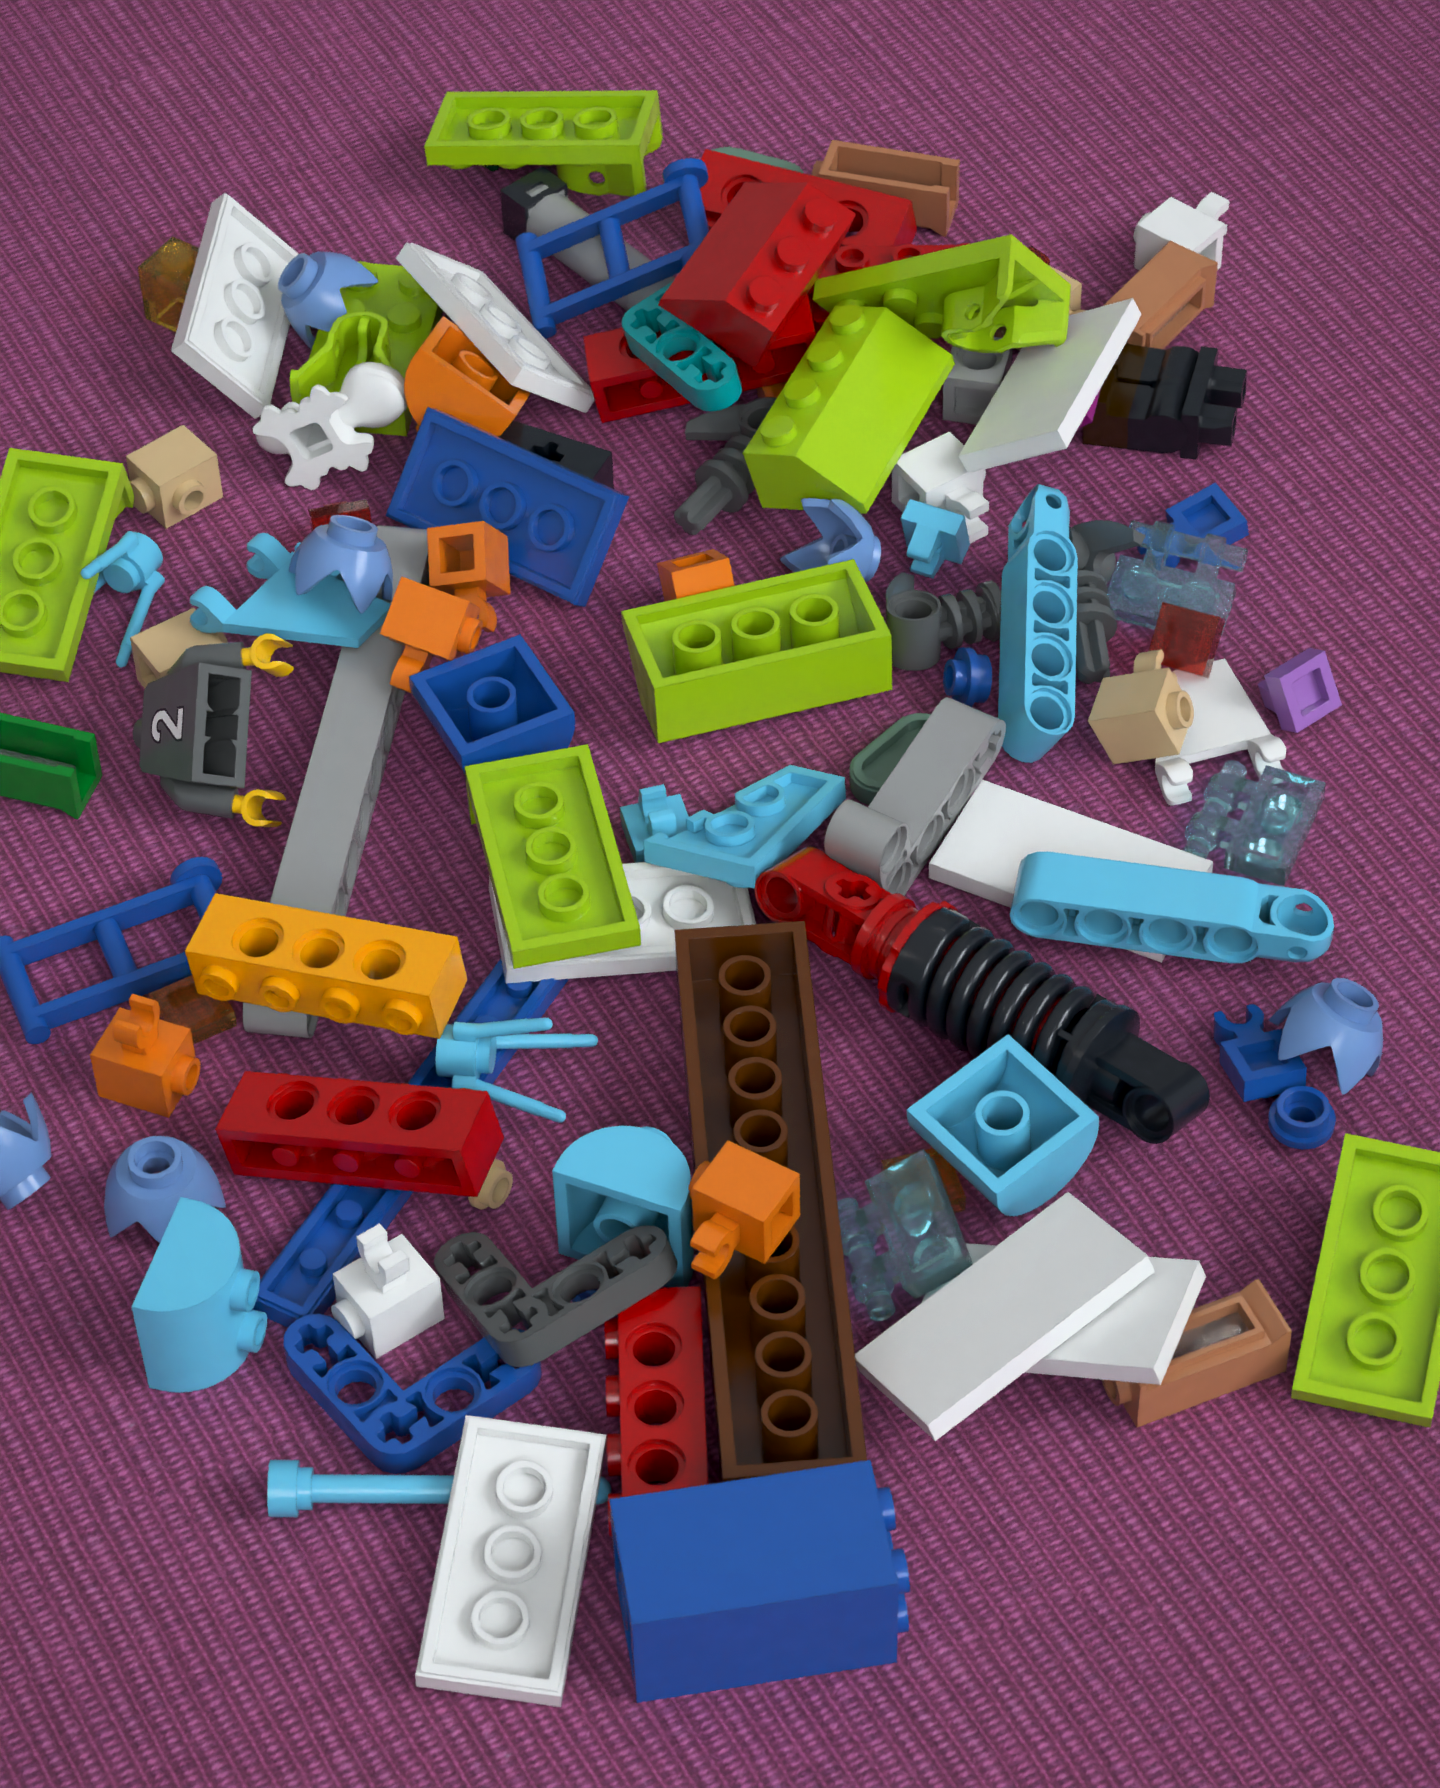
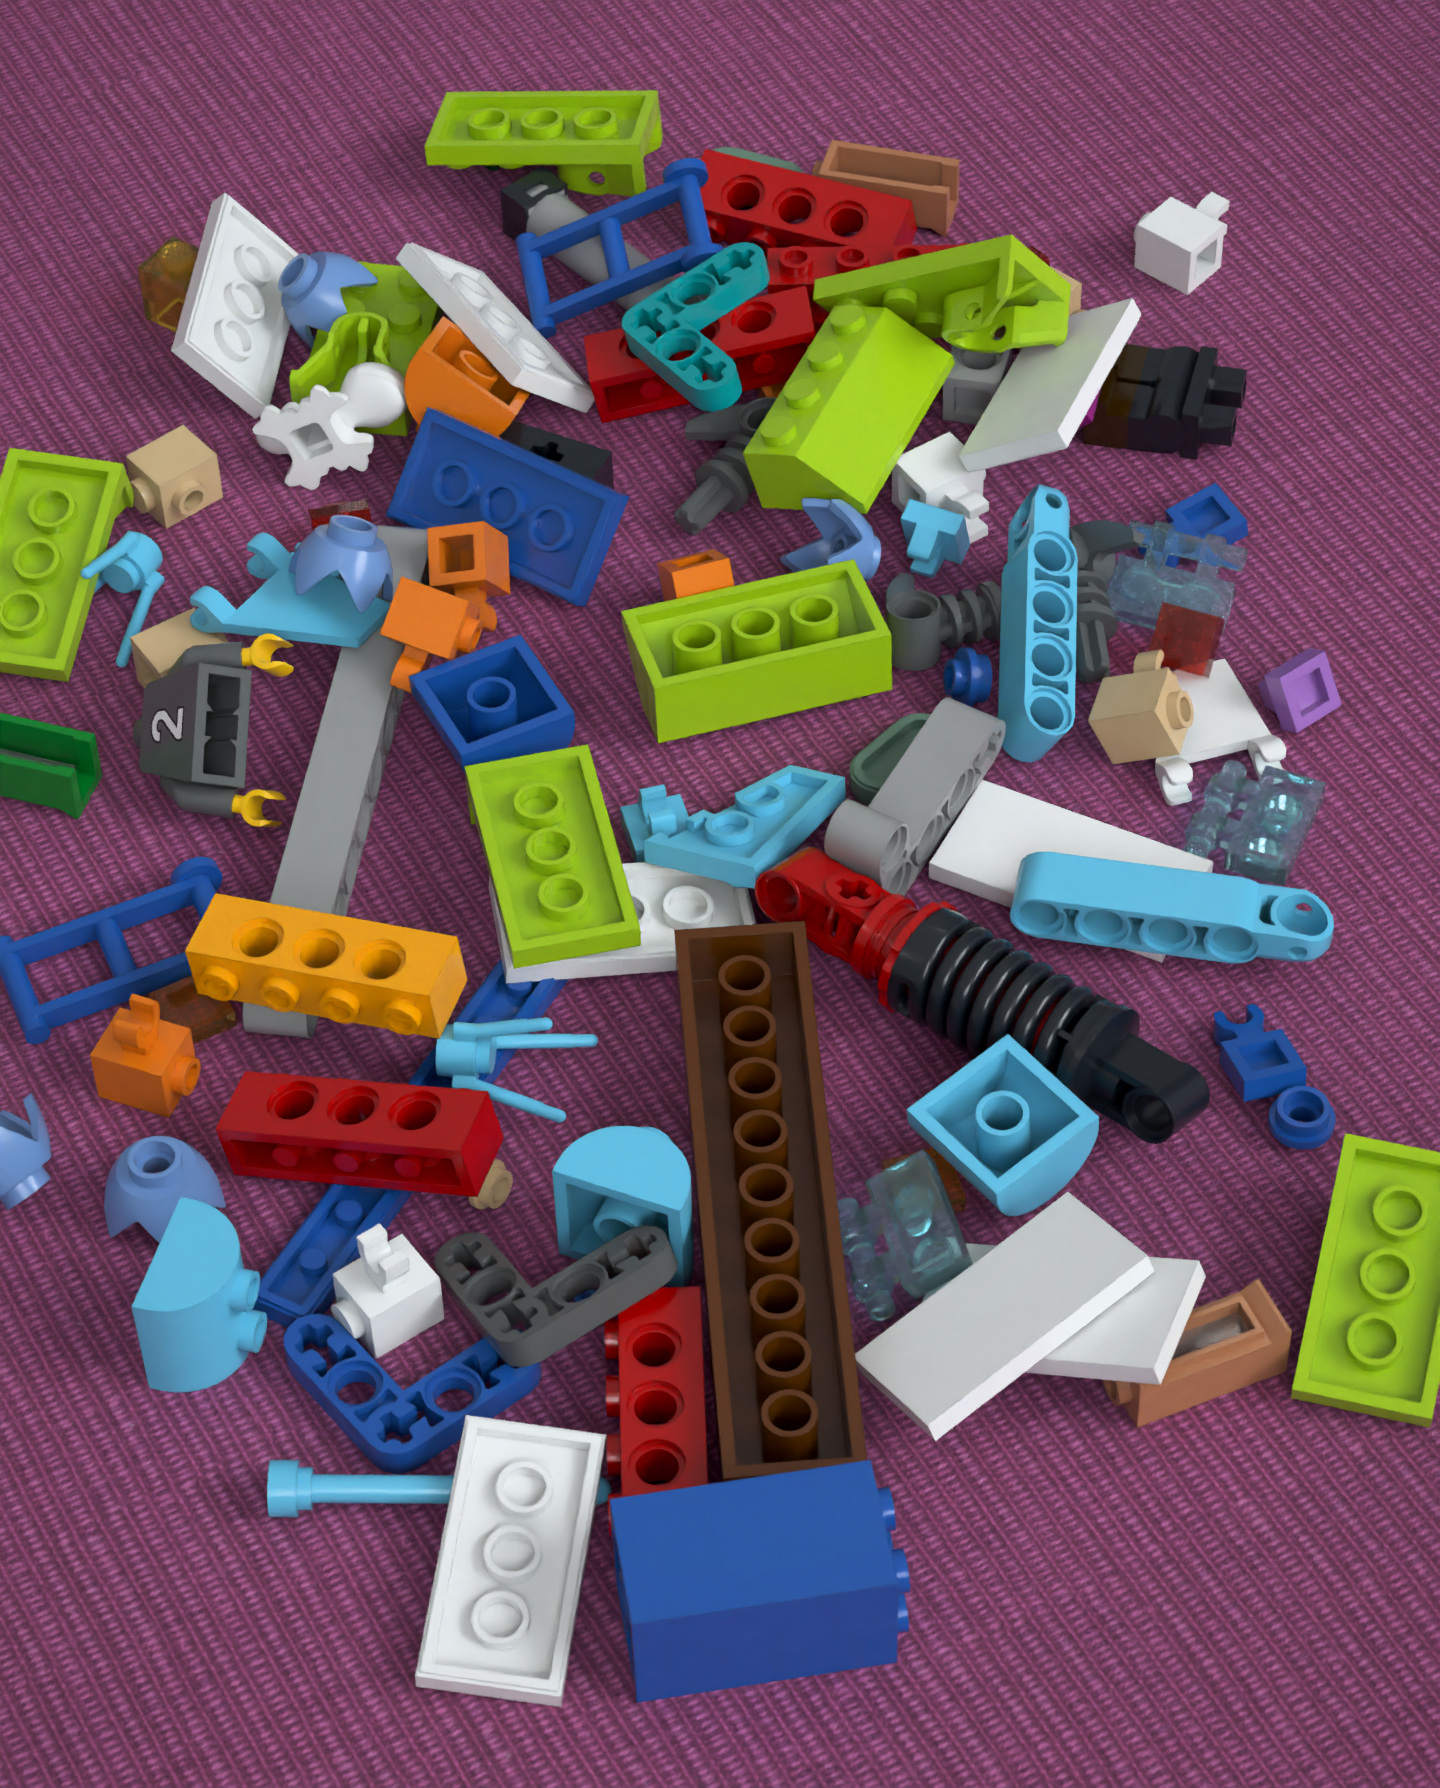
red slope [658,183,856,368] -> none
orange brick [688,1140,800,1279] -> none
nougat window [1103,241,1218,349] -> none
medium blue piece [1268,978,1383,1095] -> none

